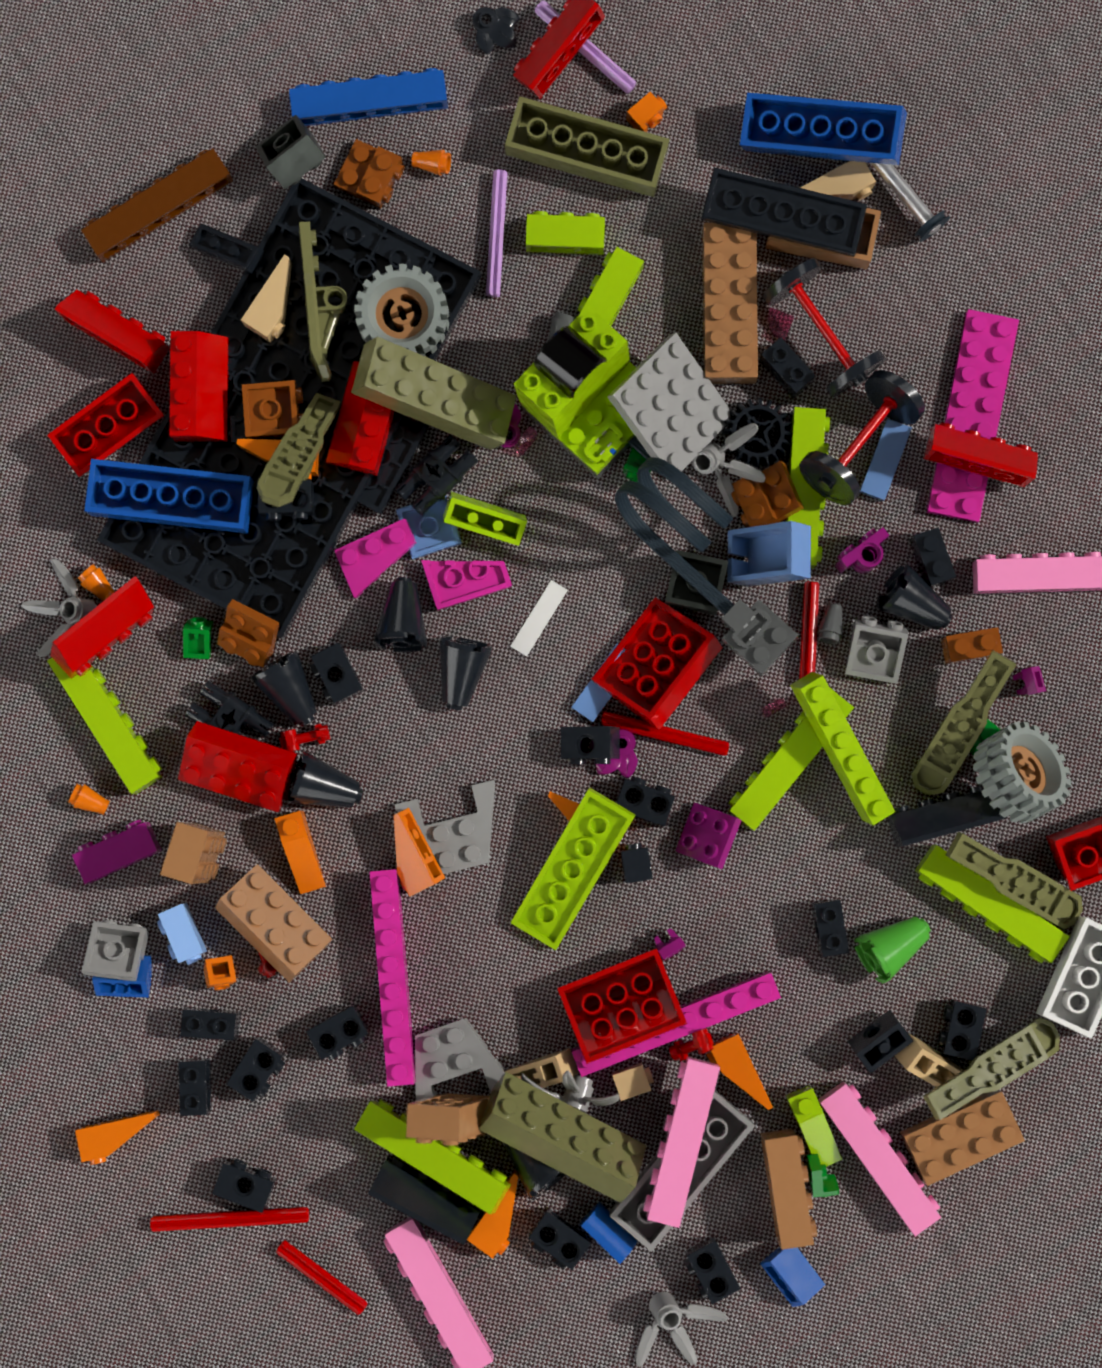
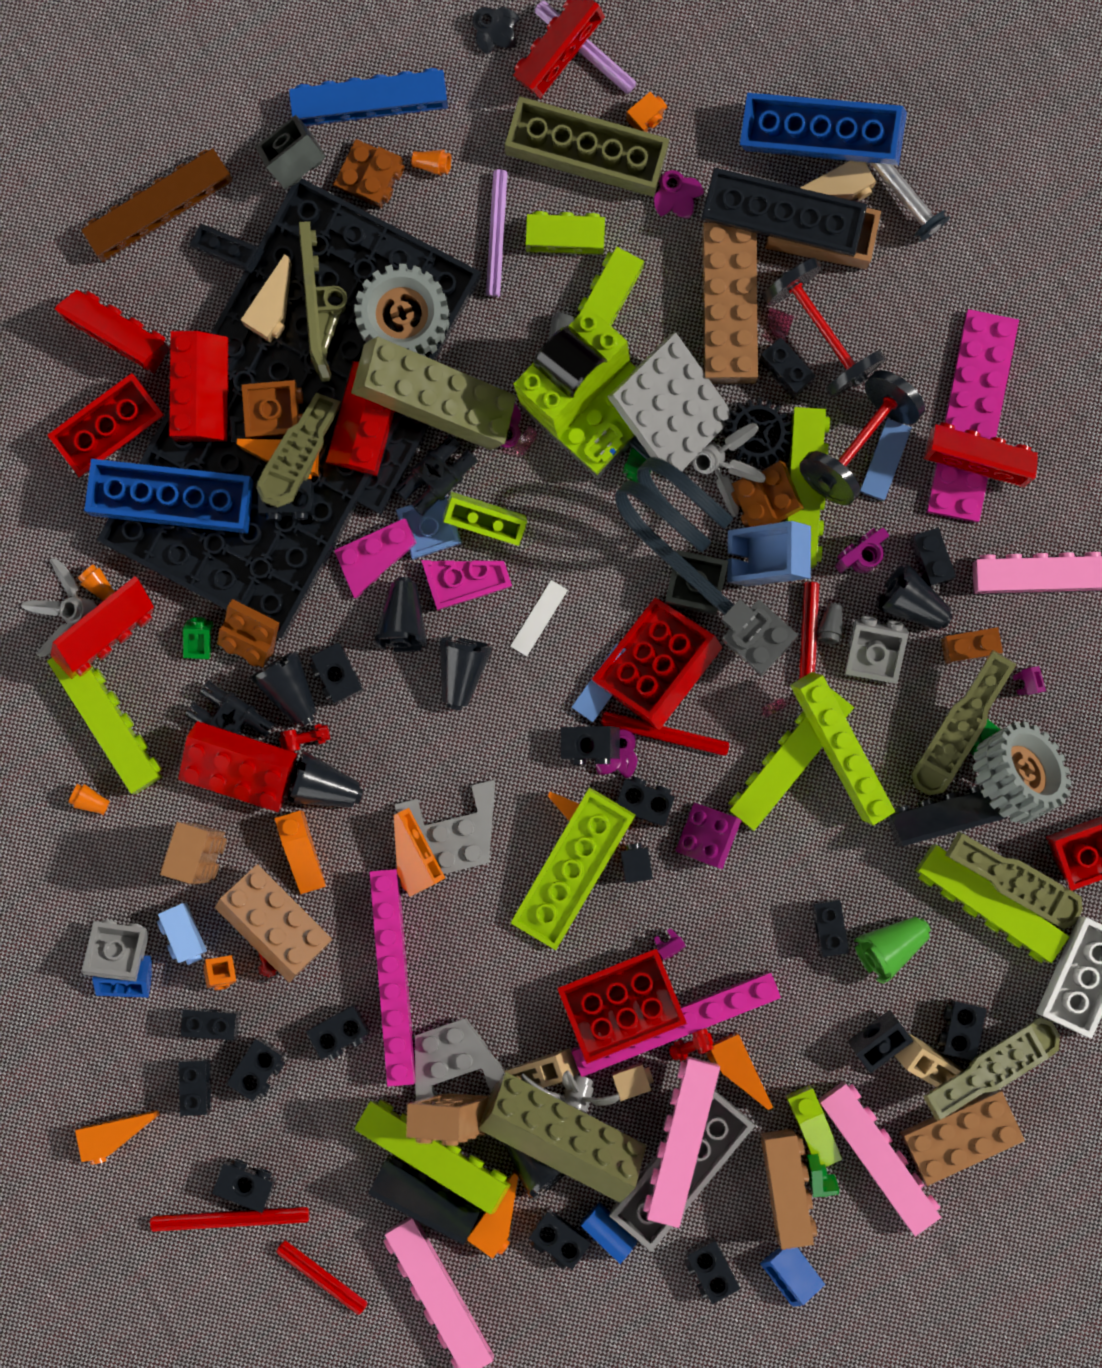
magenta brick [72,819,162,884] -> none
light grey plant [636,1292,728,1367] -> none
none -> magenta plate [654,170,704,219]

